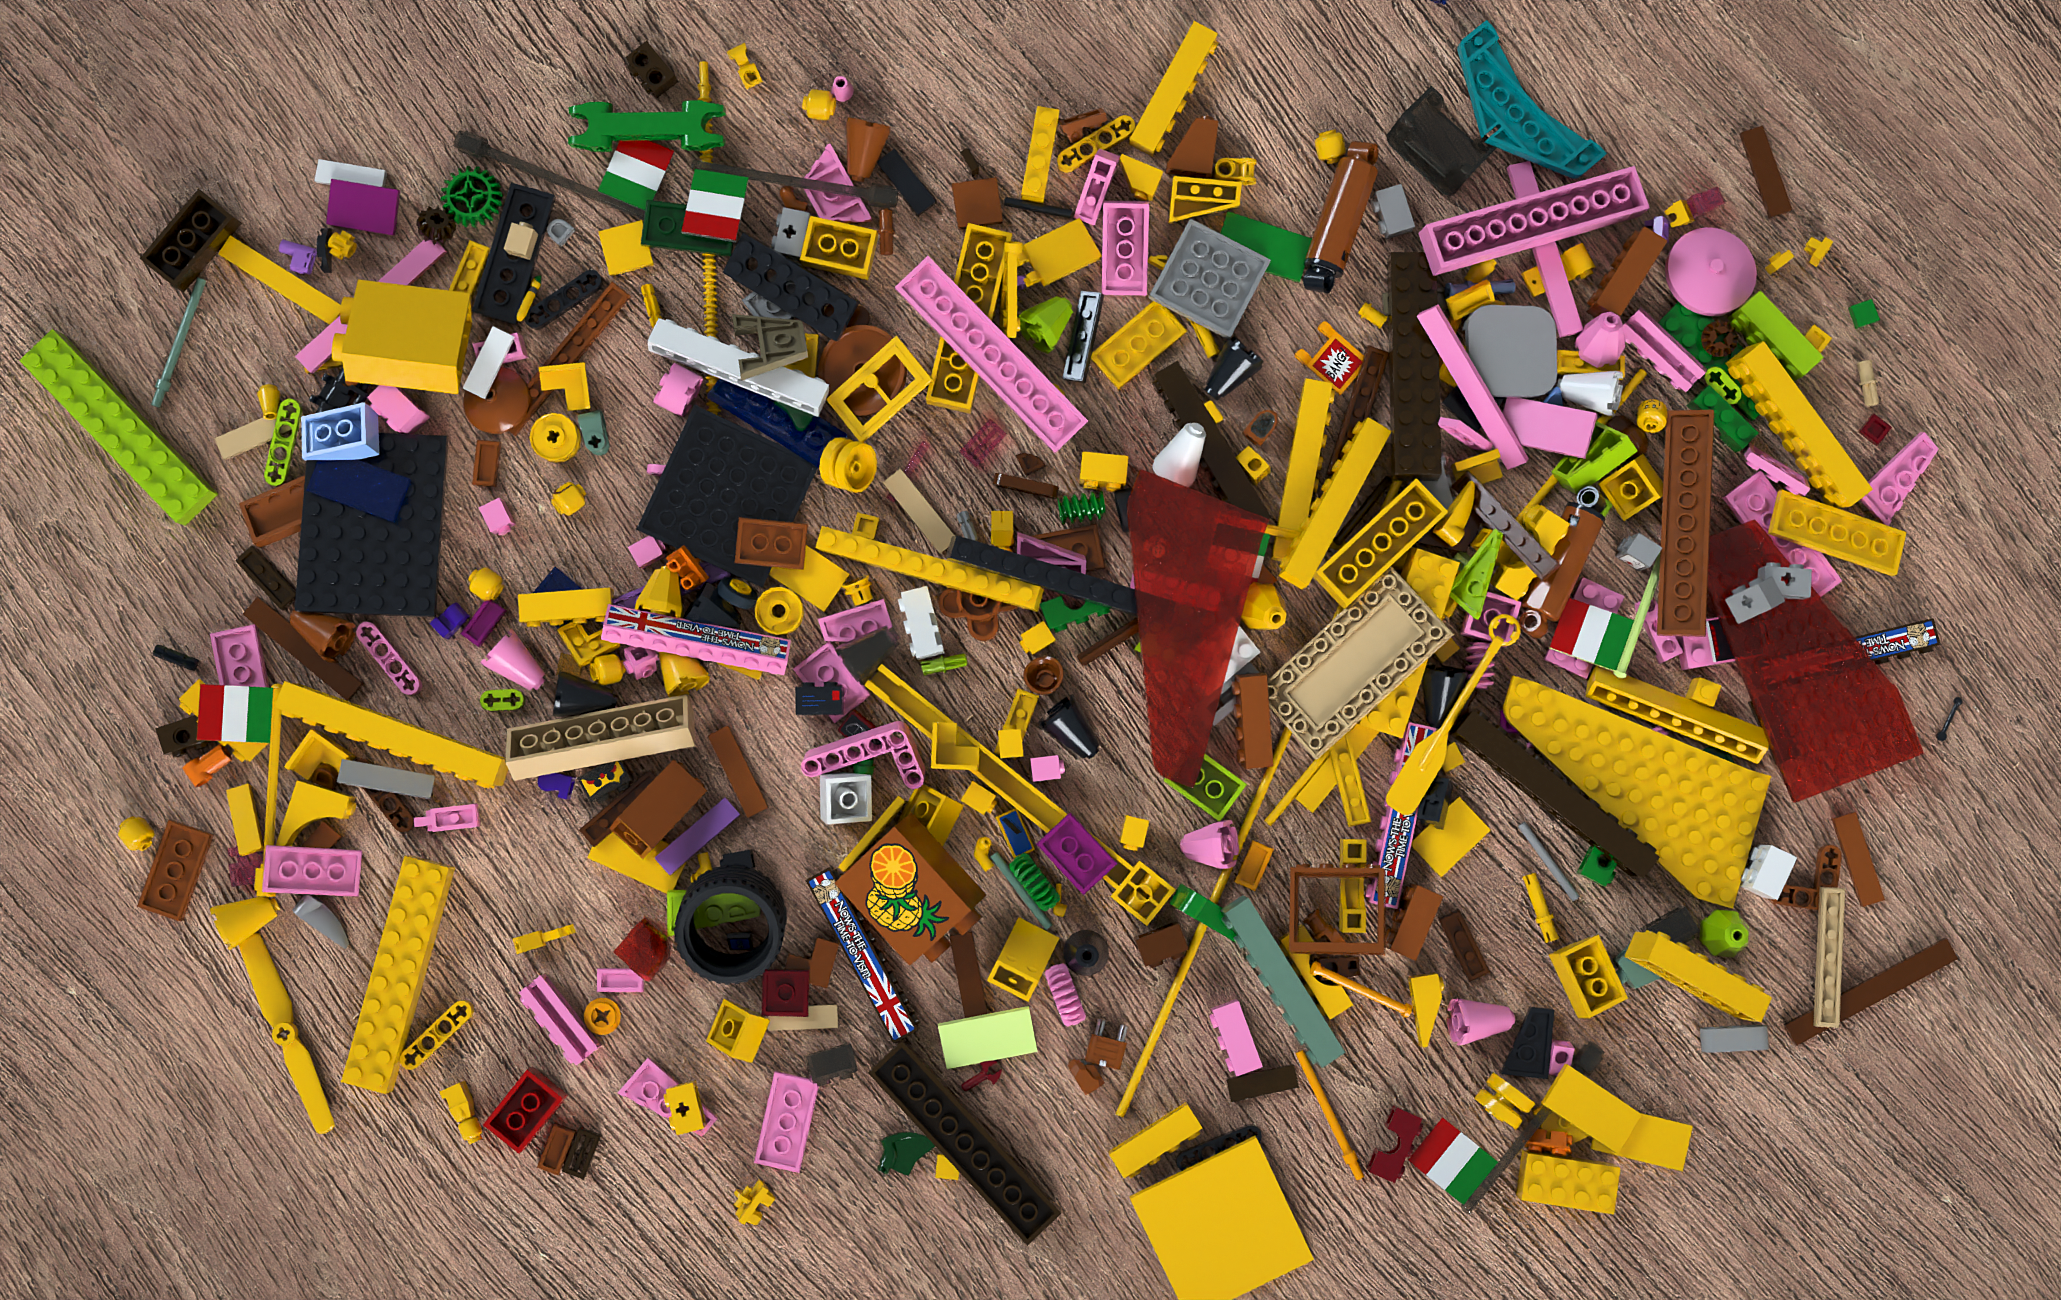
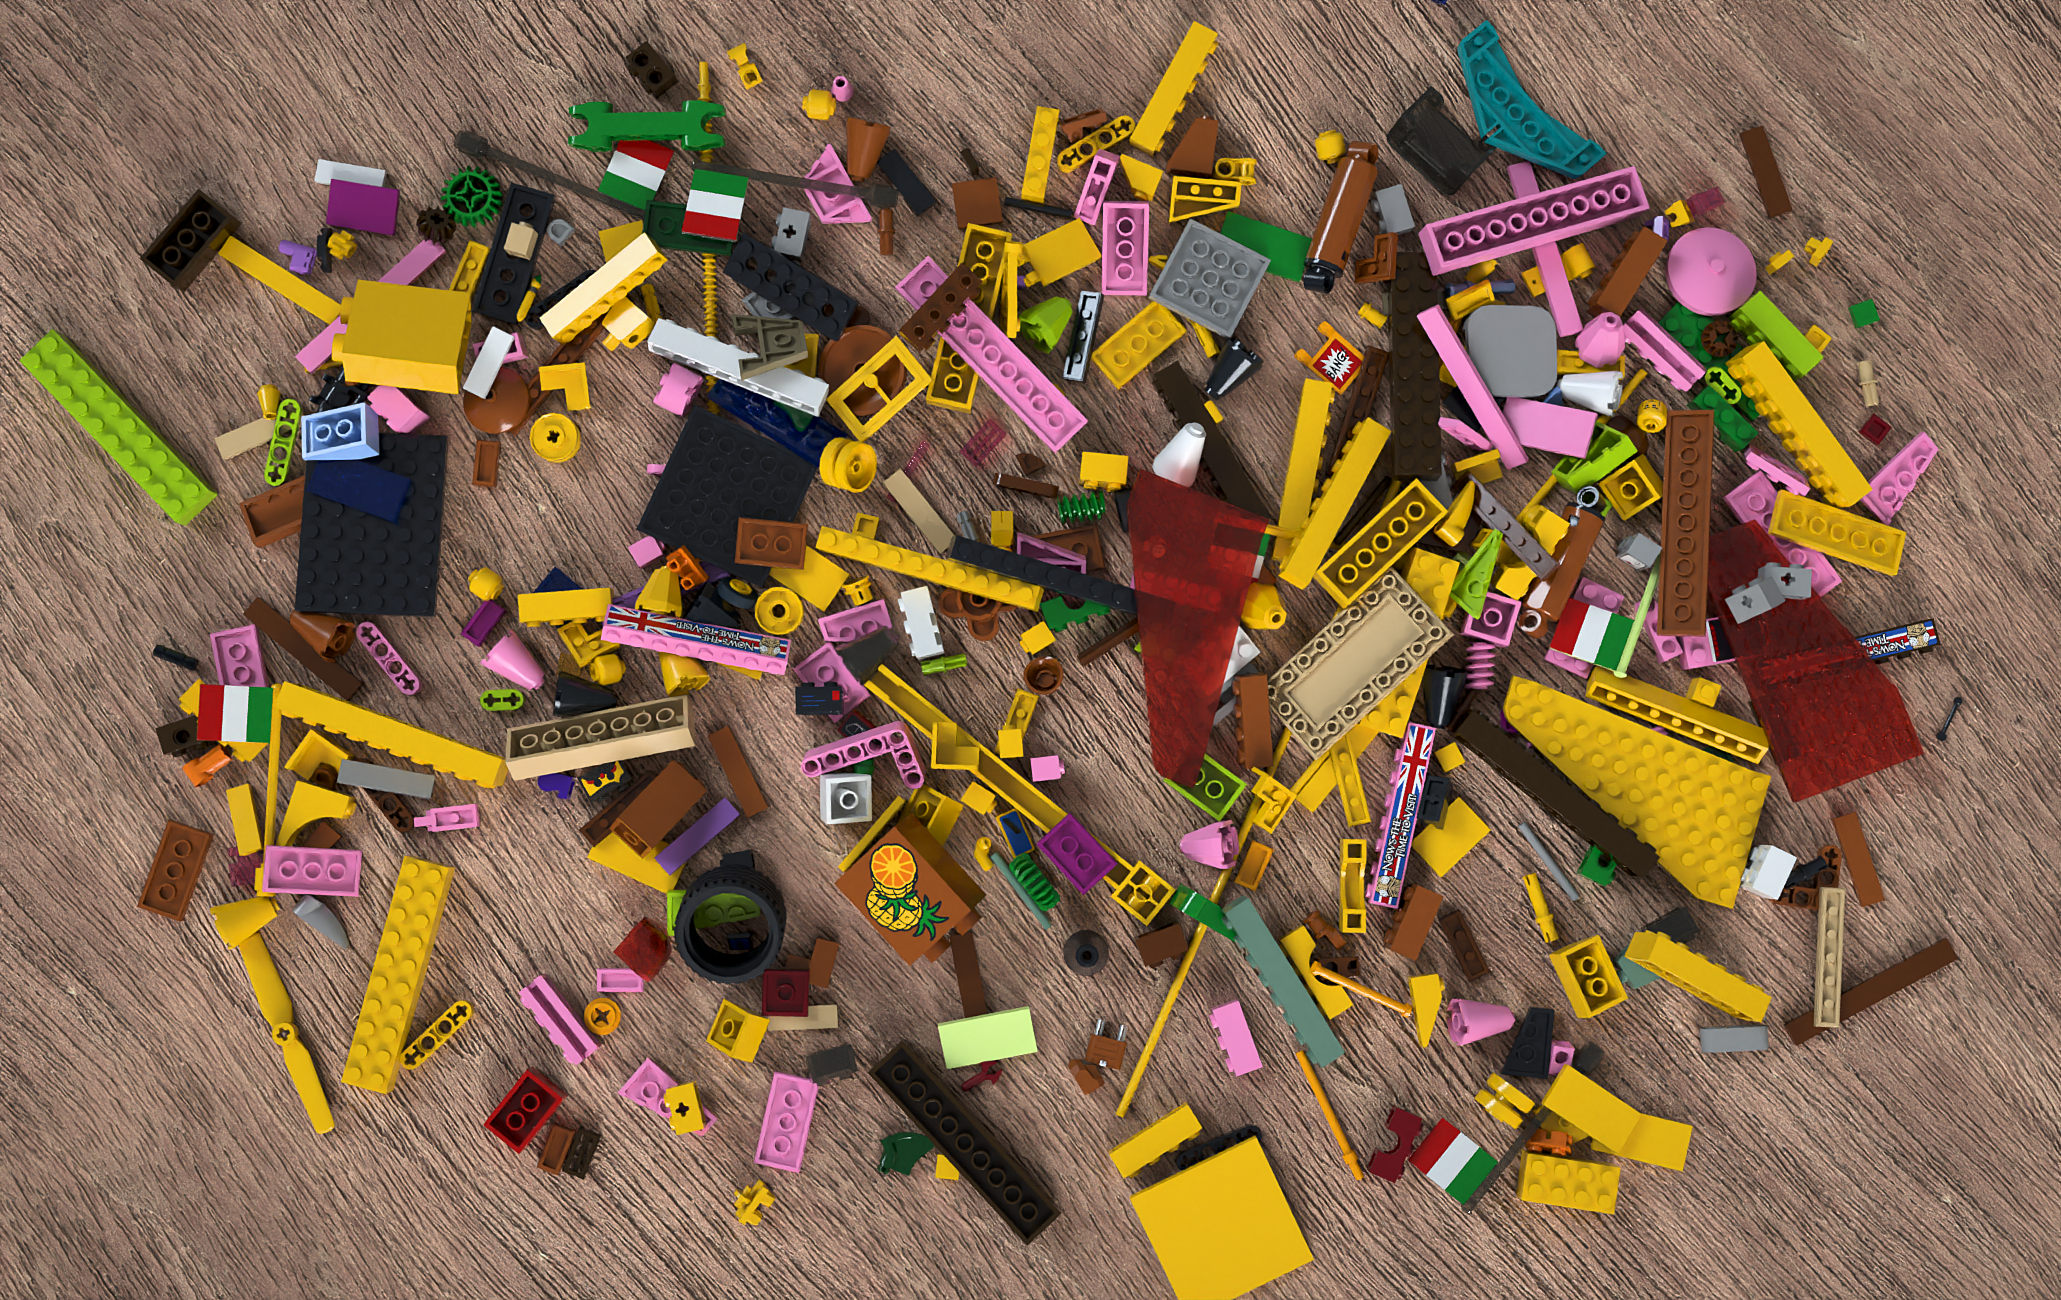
yellow head [118,816,155,851] -> none
sand green bar [151,278,206,408] -> none
dark brown tile [235,545,296,611] -> none
dark purple leg [429,602,470,640] -> none
yellow piece [439,1080,483,1144] -> none
bright pink brick [479,498,516,536] -> none
yellow piece [513,924,576,954] -> none
yellow head [551,482,586,516] -> none
sand green piece [578,409,610,456] -> none
bright pink brick [623,646,658,680] -> none
yellow arm [690,852,713,883] -> none
dark orange arm [780,184,808,212] -> none
yellow brick [800,216,879,280] -> none
brick [805,866,920,1044] -> none
yellow slope [987,917,1059,1002] -> none
black cone [1038,694,1100,759] -> none
bright pink gear [1045,963,1086,1027] -> none
yellow hand [1053,884,1067,917] -> none
yellow brick [1119,815,1149,851] -> none
dark brown tile [1226,1064,1299,1102] -> none
yellow leg [1235,446,1270,486] -> none
rock [1242,410,1278,448] -> none
dark orange window [1289,863,1386,955] -> none
yellow piece [1386,614,1521,815] -> none
yellow tile [1433,638,1460,663] -> none
lime cone [1699,909,1749,957] -> none
none -> brick [540,232,668,345]
none -> yellow torso [602,296,656,352]
none -> reddish brown brick [899,263,983,353]
none -> yellow panel [1251,767,1297,834]
none -> dark orange tile [1354,232,1398,285]
none -> black pin [1784,855,1828,890]

